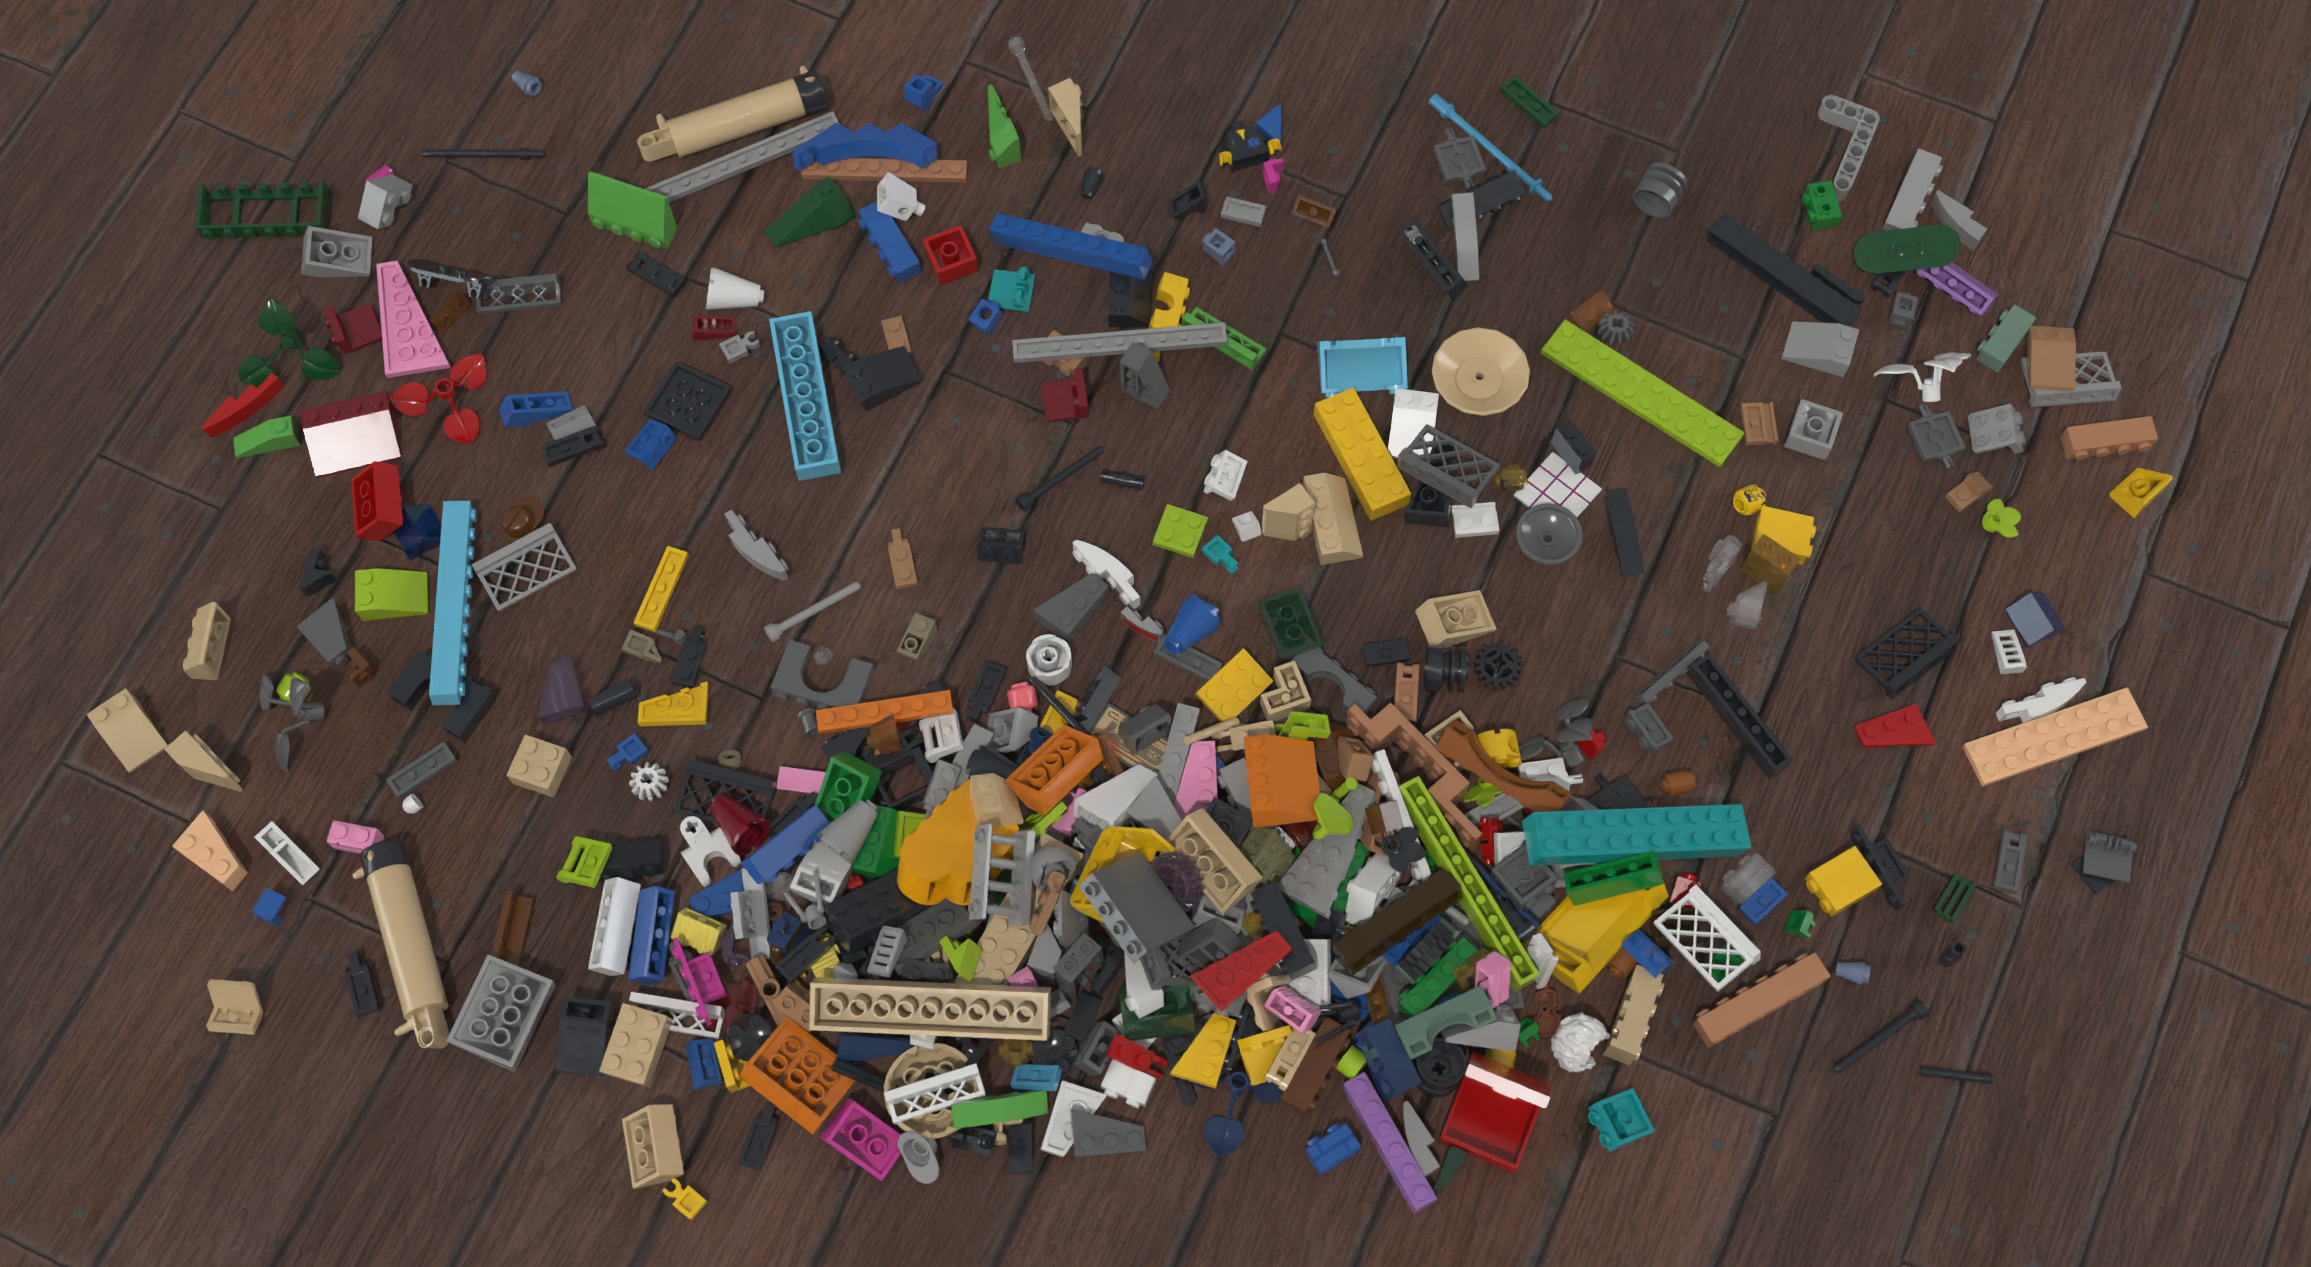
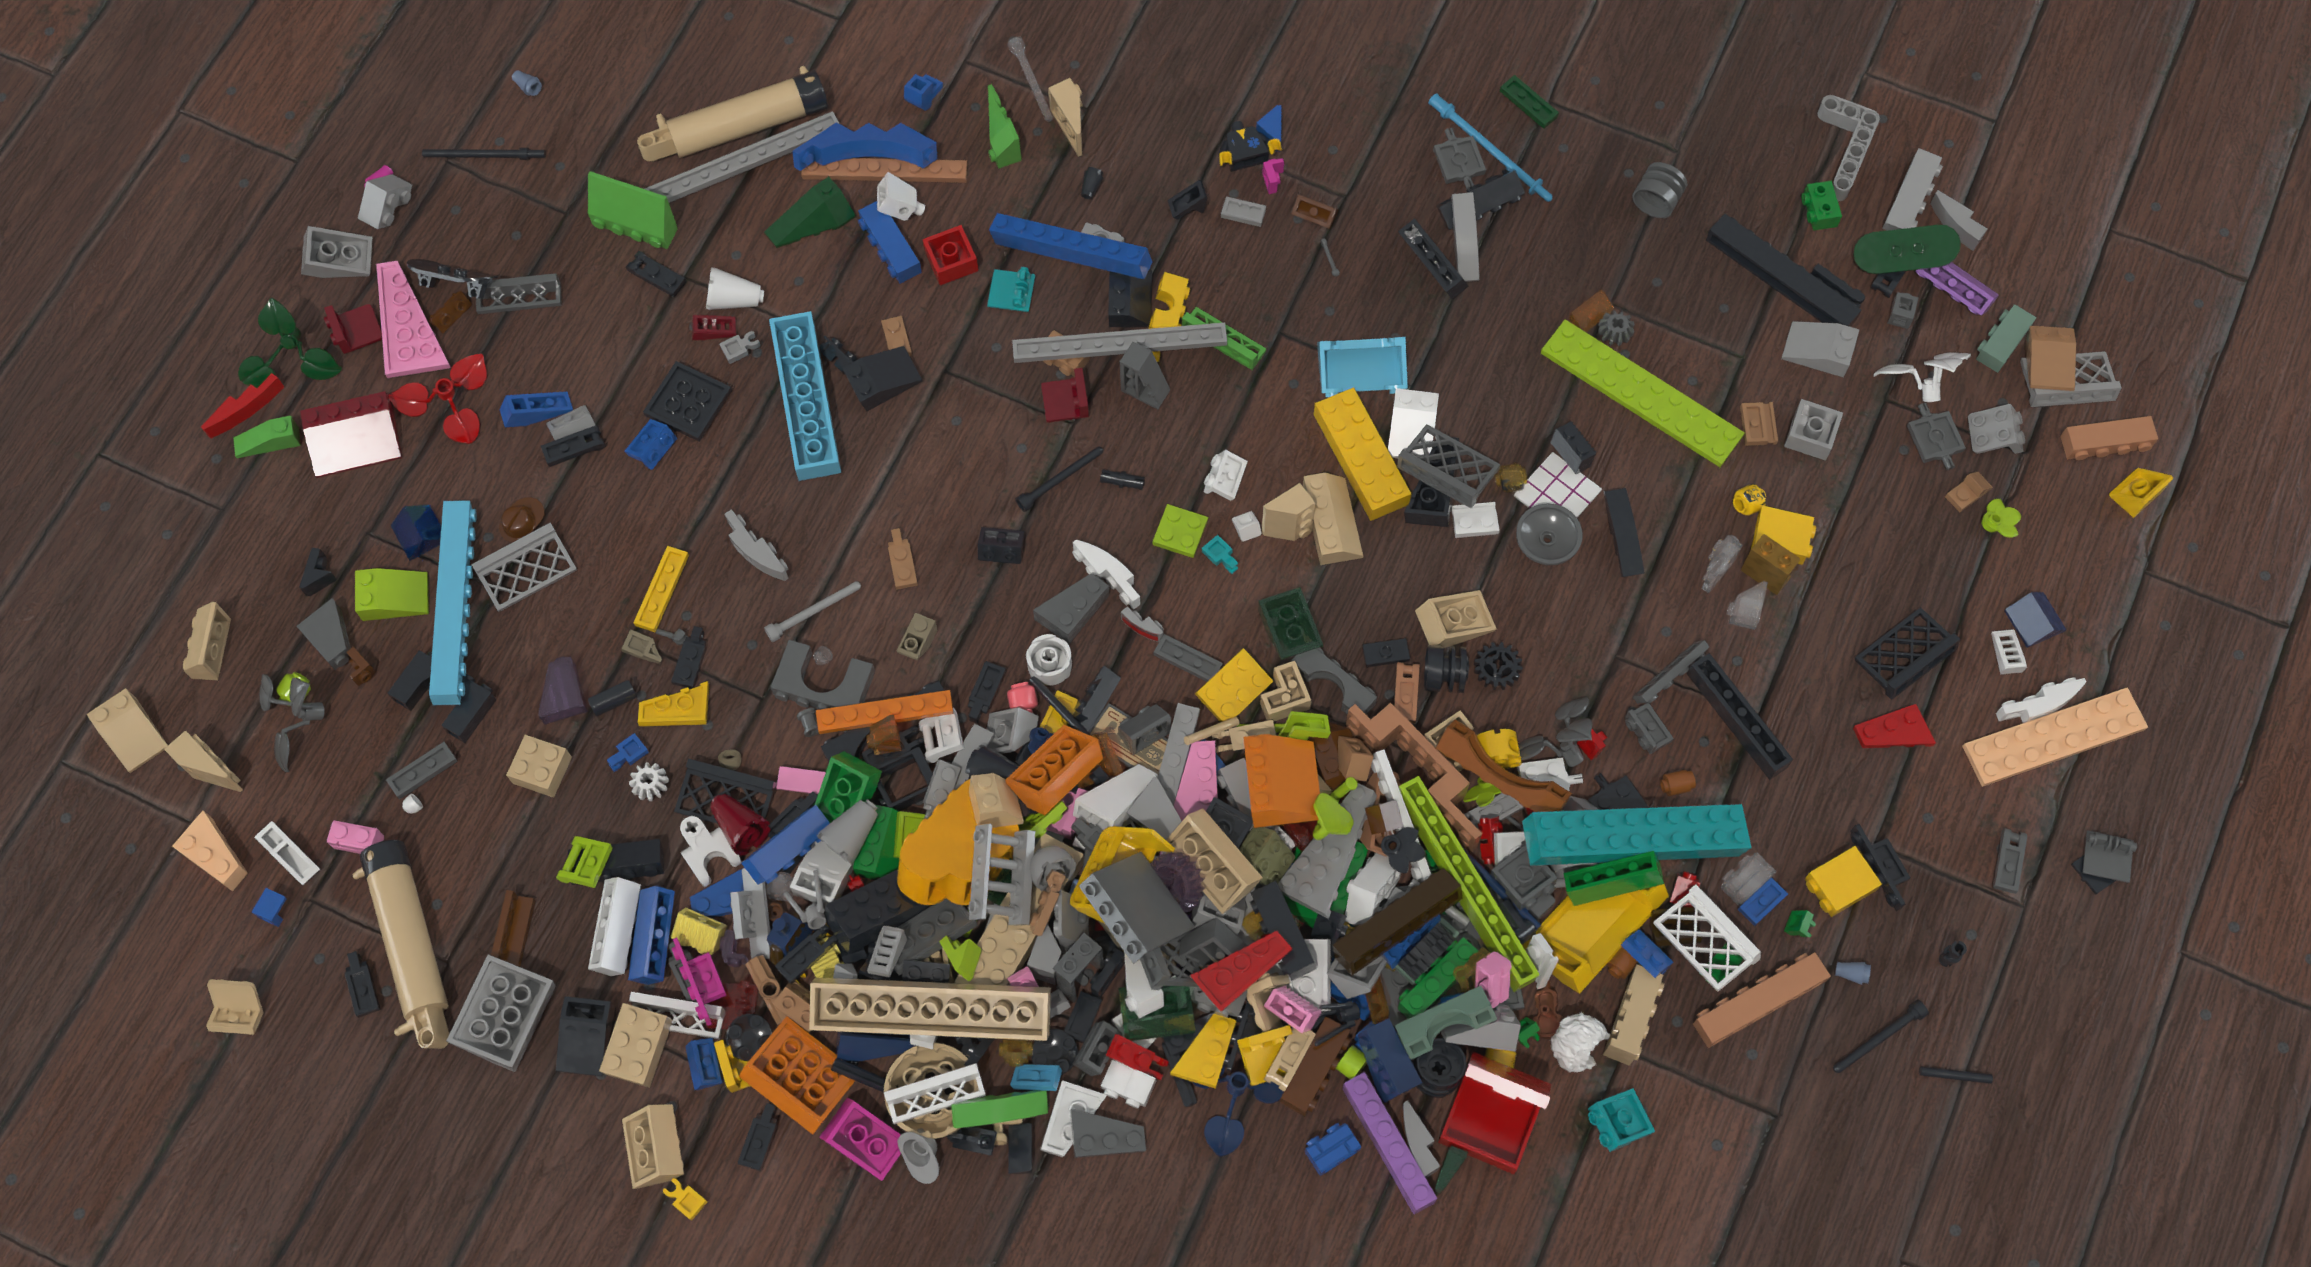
dark green window [195,180,331,239] -> none
red brick [351,461,403,542] -> none
blue brick [969,299,1004,336] -> none
blue cone [1163,594,1220,655] -> none
sand blue brick [1202,228,1235,266] -> none
tan dish [1432,327,1530,416] -> none
dark green tile [1932,872,1976,923] -> none

